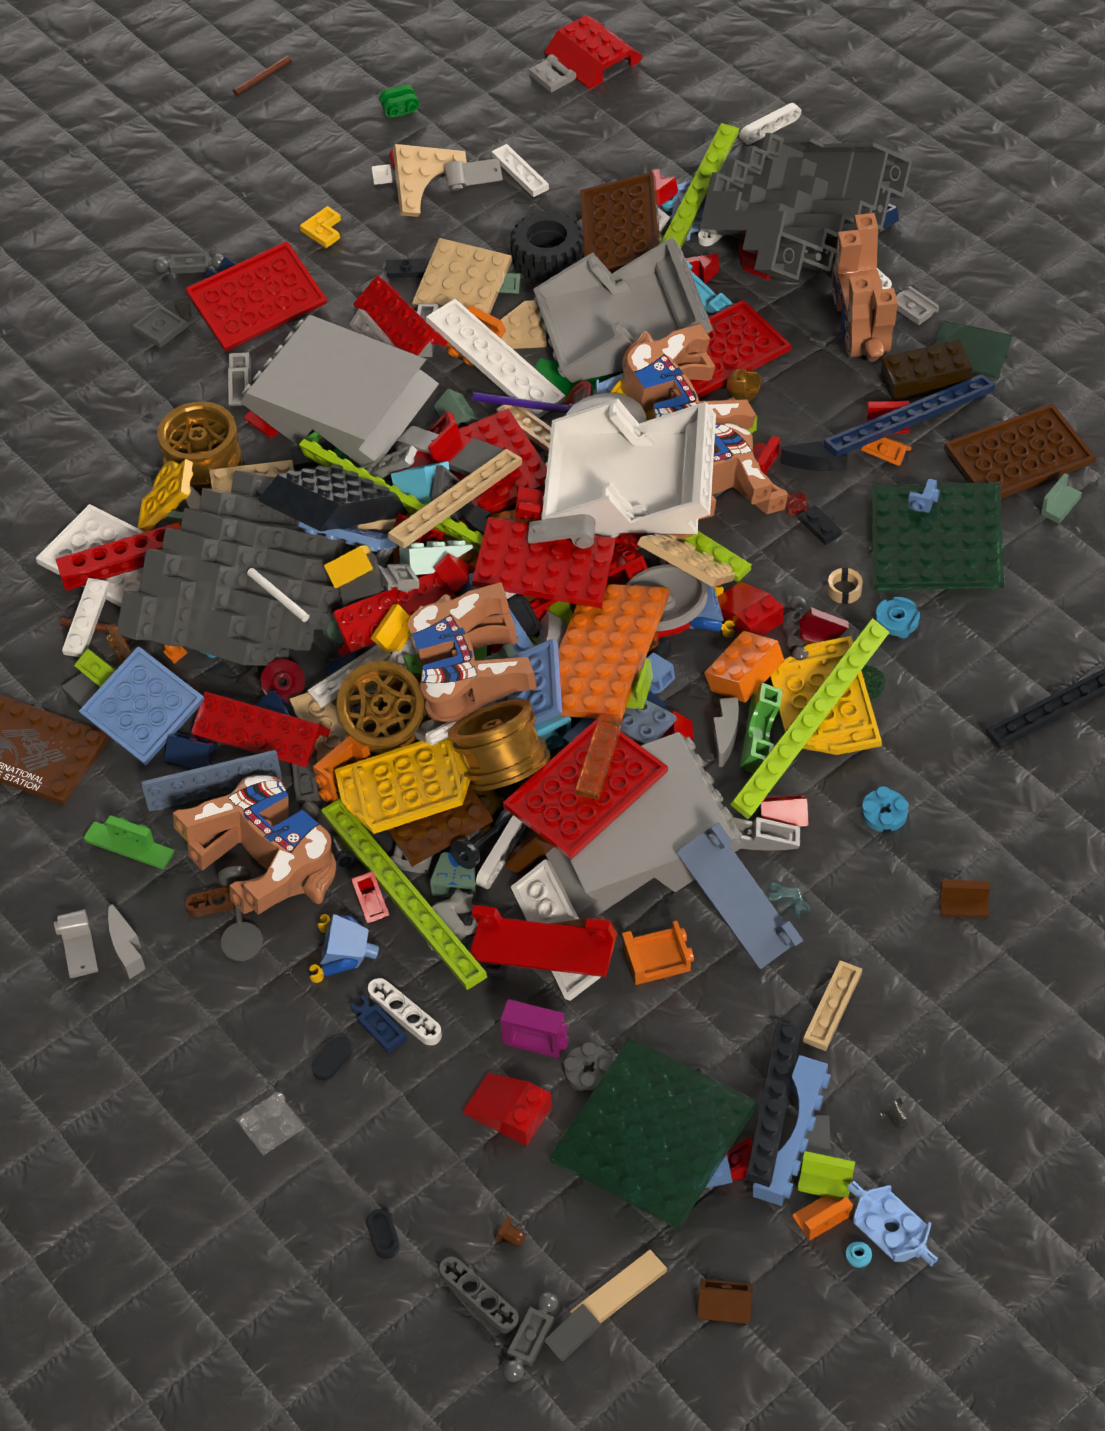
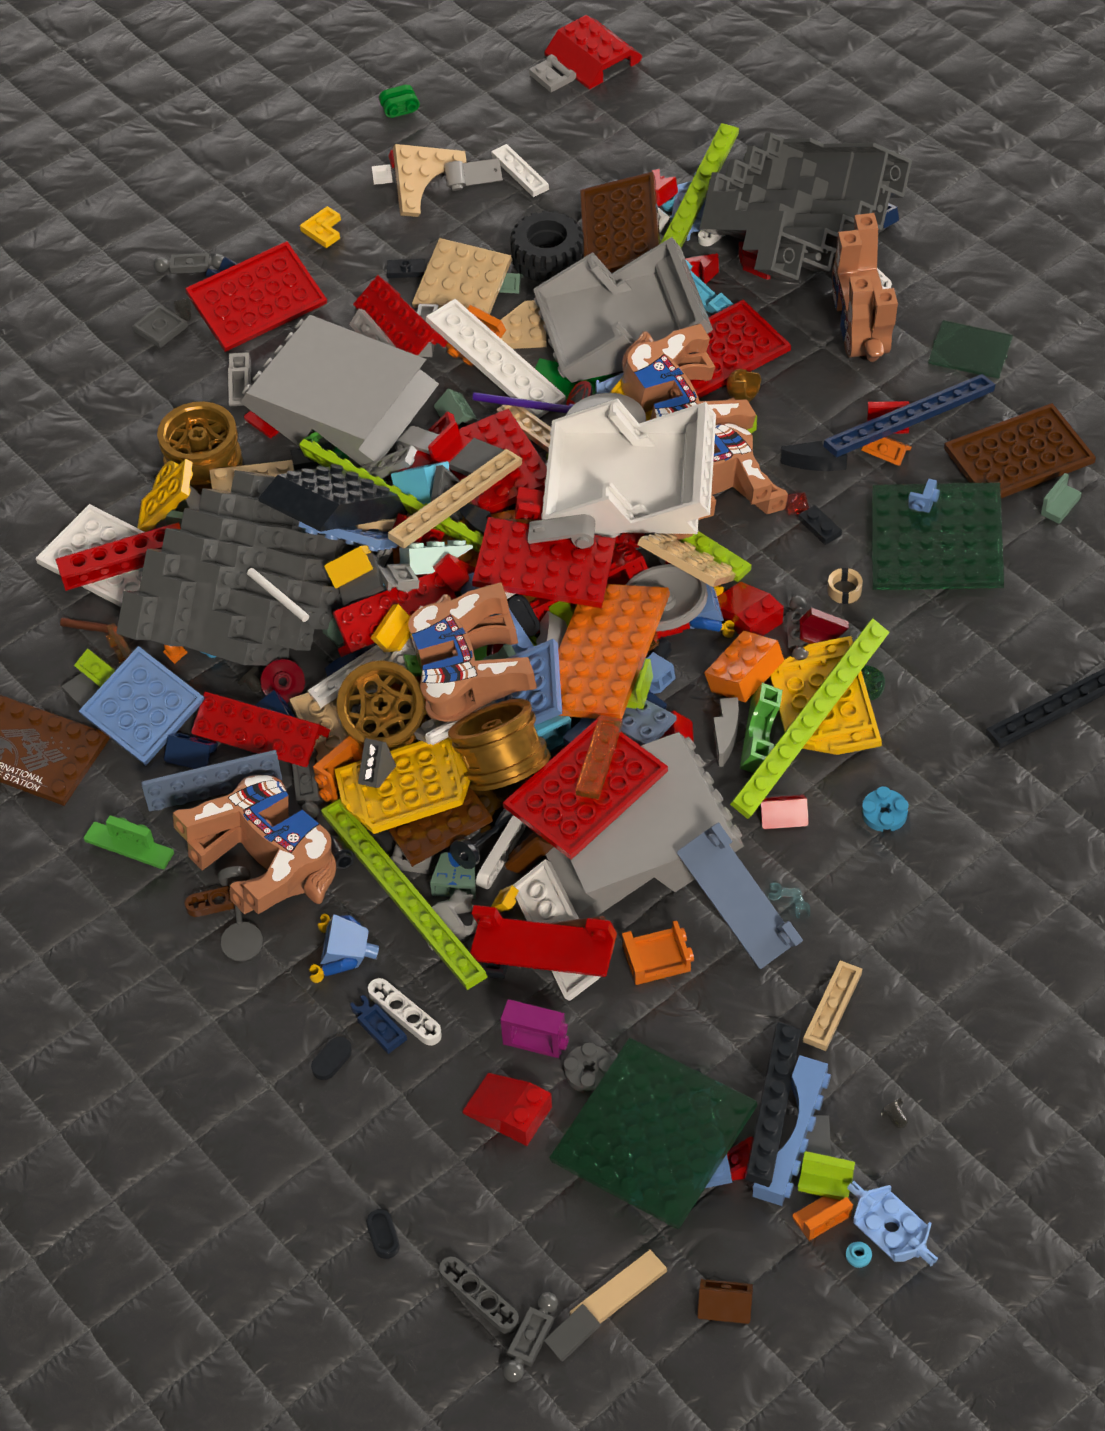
light grey door [54,909,98,979] -> none
white plate [62,578,110,657] -> none
light grey slope [108,904,146,979] -> none
copper bar [233,56,292,96] -> none
clear hinge [236,1092,305,1156] -> none
slope [351,871,389,923] -> none
reddish brown piece [495,1216,525,1245] -> none
light grey slope [731,817,800,851] -> none
white beam [739,103,801,145] -> none
red panel [753,436,780,474] -> none
dark azure plate [876,597,920,638] -> none
dark brown brick [881,339,973,401] -> none
light grey plate [896,286,939,325] -> none
reddish brown panel [940,879,990,918] -> none
none -> dark grey slope [358,738,396,788]
none -> yellow plate [491,885,519,913]

